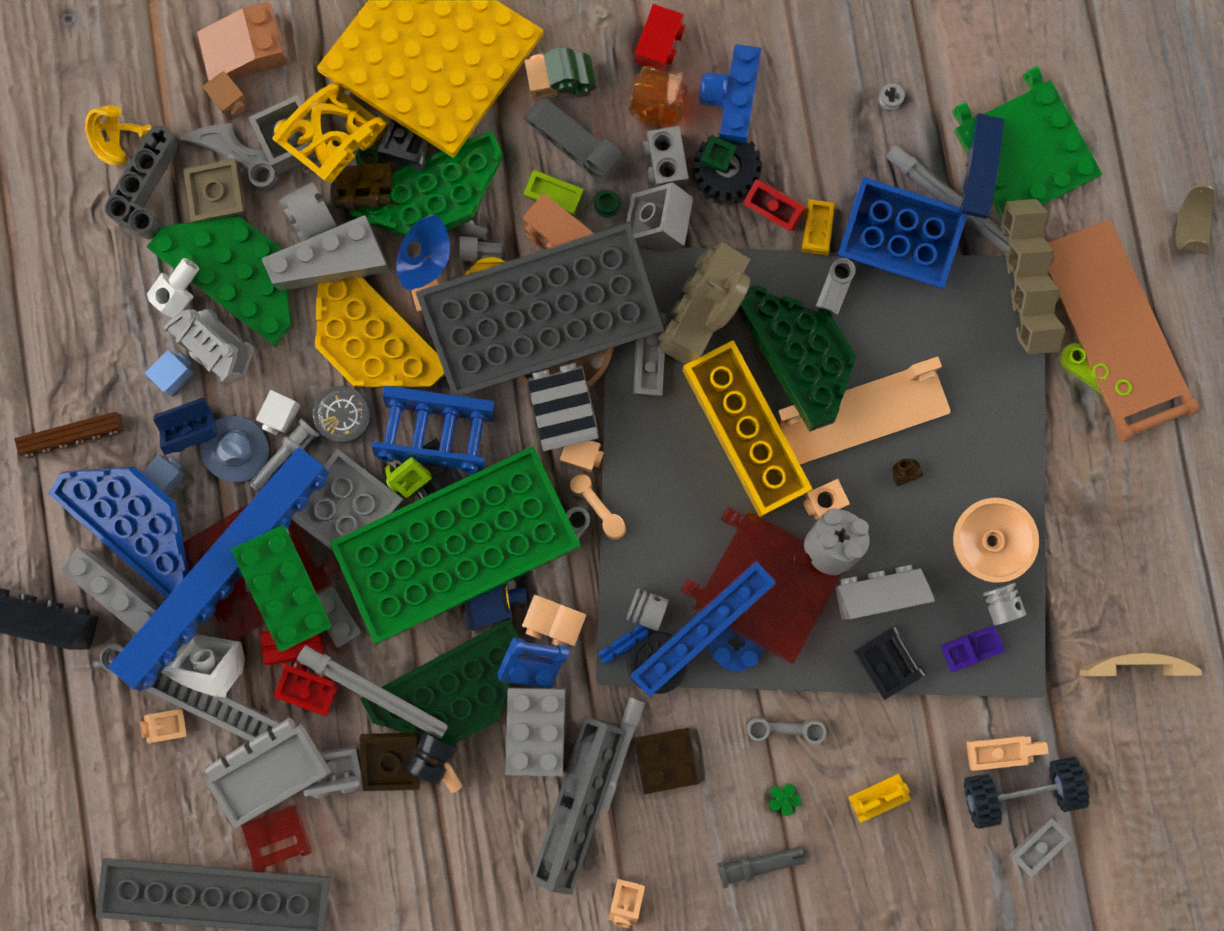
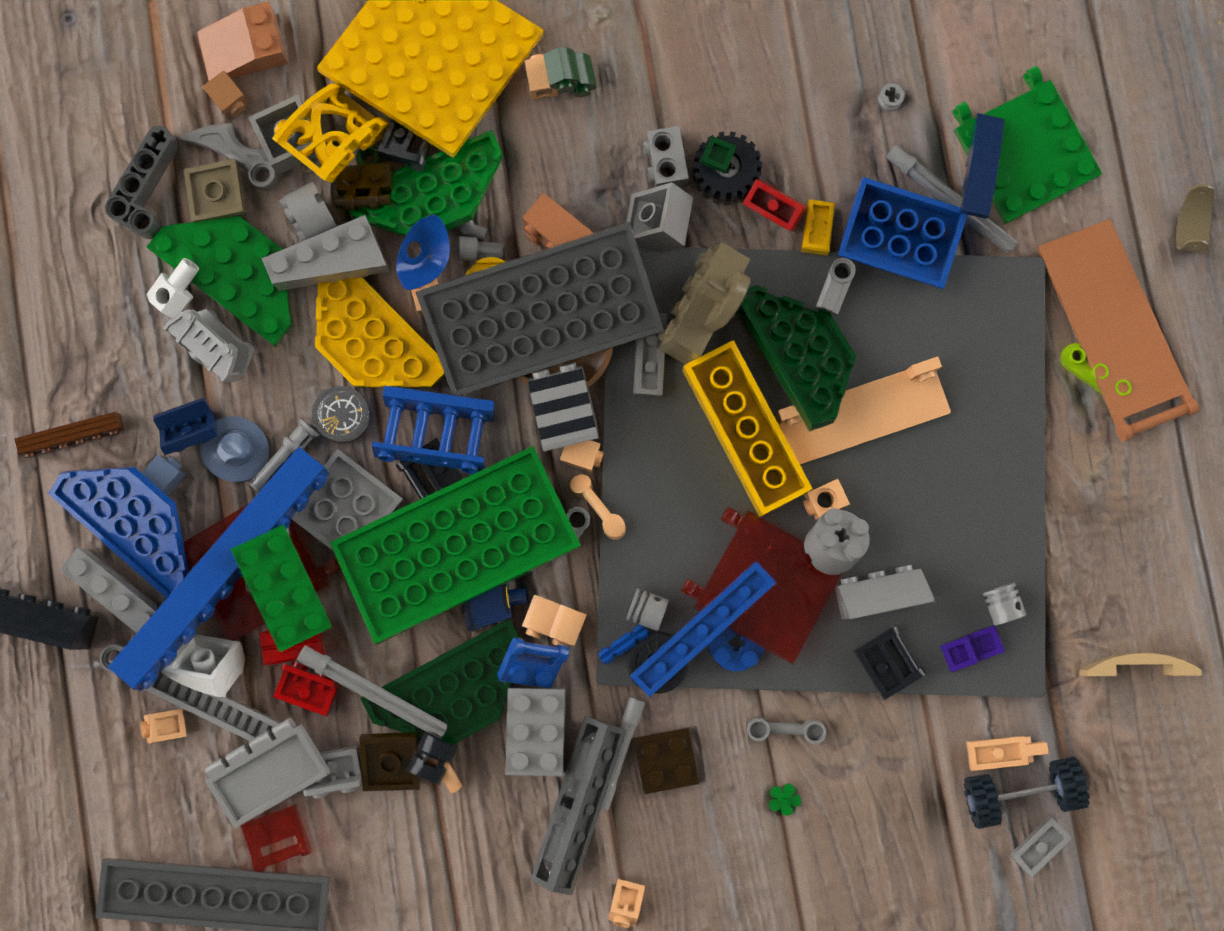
yellow helmet [85,105,152,165] -> none
light blue brick [145,350,195,396] -> none
white brick [256,390,301,436] -> none
light grey plate [317,586,363,648] -> none
lime bracket [385,457,432,498] -> none
lime tile [523,169,584,216] -> none
dark grey beam [524,97,622,184] -> none
dark green plate [594,190,621,218] -> none
clear orange brick [628,66,688,127] -> none
red brick [634,4,686,73] -> none
blue plate [699,44,761,144] -> none
dark grey pin [717,846,805,888] -> none
yellow hinge [848,773,911,823] -> none
dark brown plate [892,459,923,487] -> none
light nougat dish [953,498,1039,583] -> none
dark tan brick [1001,199,1066,355] -> none

